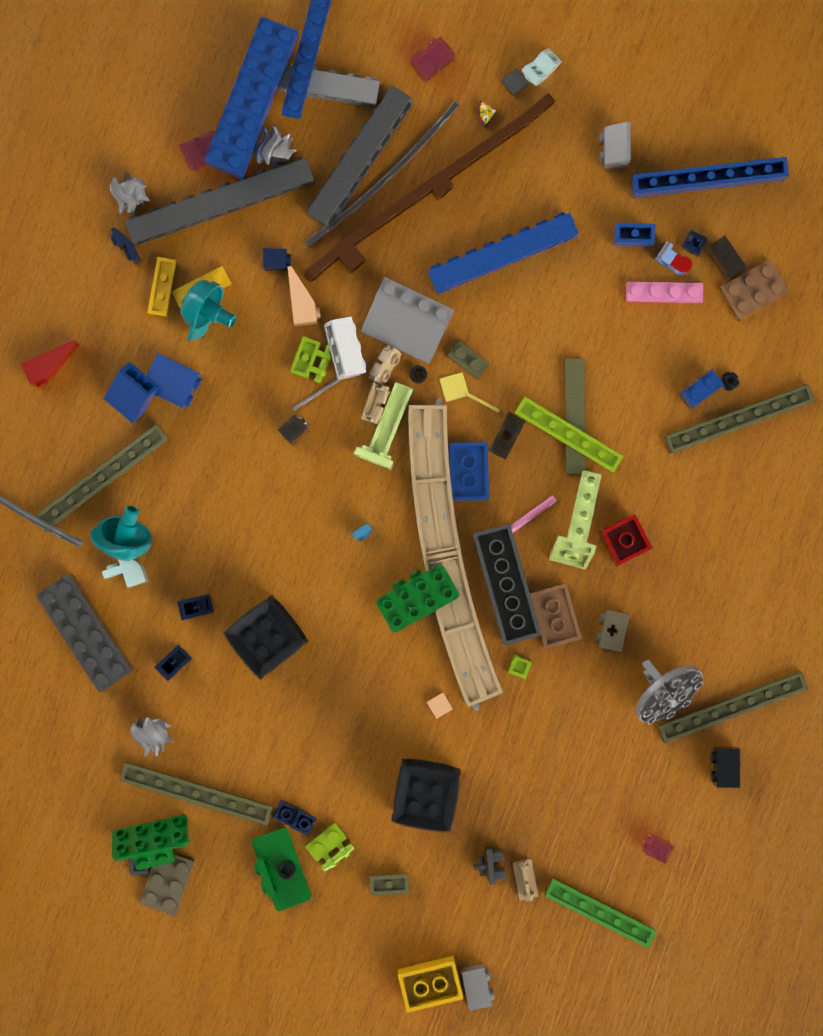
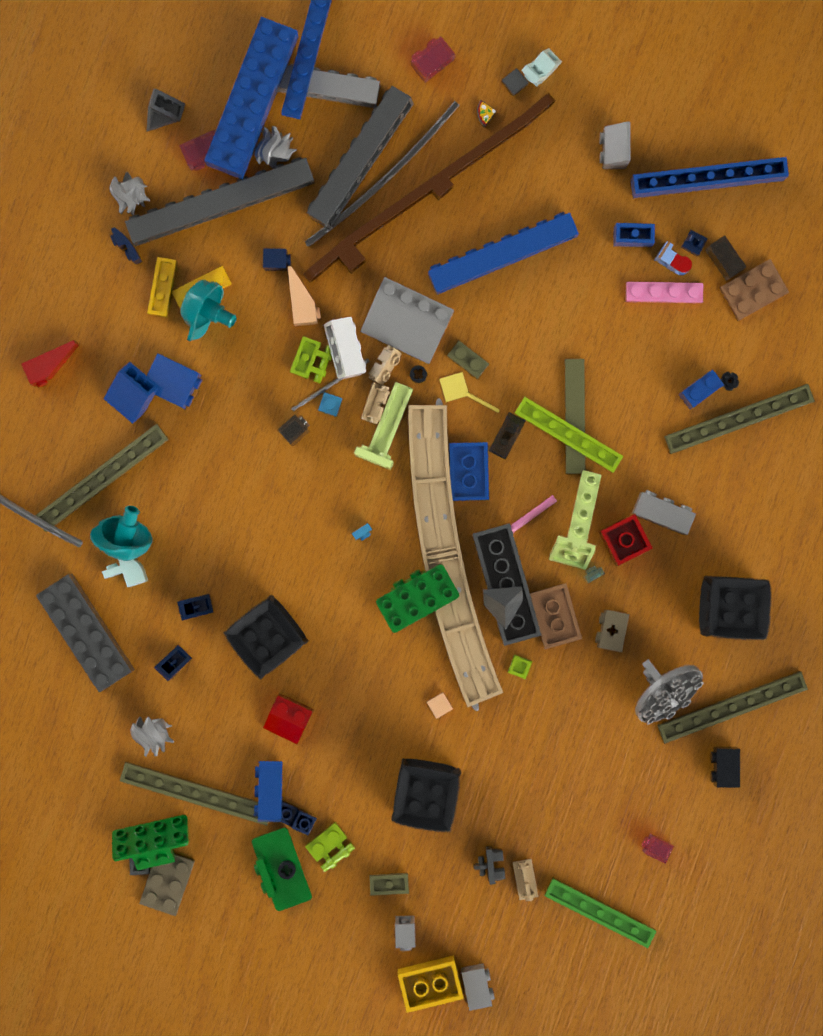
none -> dark grey slope [146,89,185,132]
none -> blue brick [254,761,282,822]
none -> red slope [263,693,314,744]
none -> dark azure plate [318,392,342,417]
none -> light grey brick [395,916,415,951]
none -> dark grey slope [483,586,523,630]
none -> clear light blue plate [583,566,605,583]
none -> light grey brick [632,490,696,535]
none -> black piece [699,576,771,640]

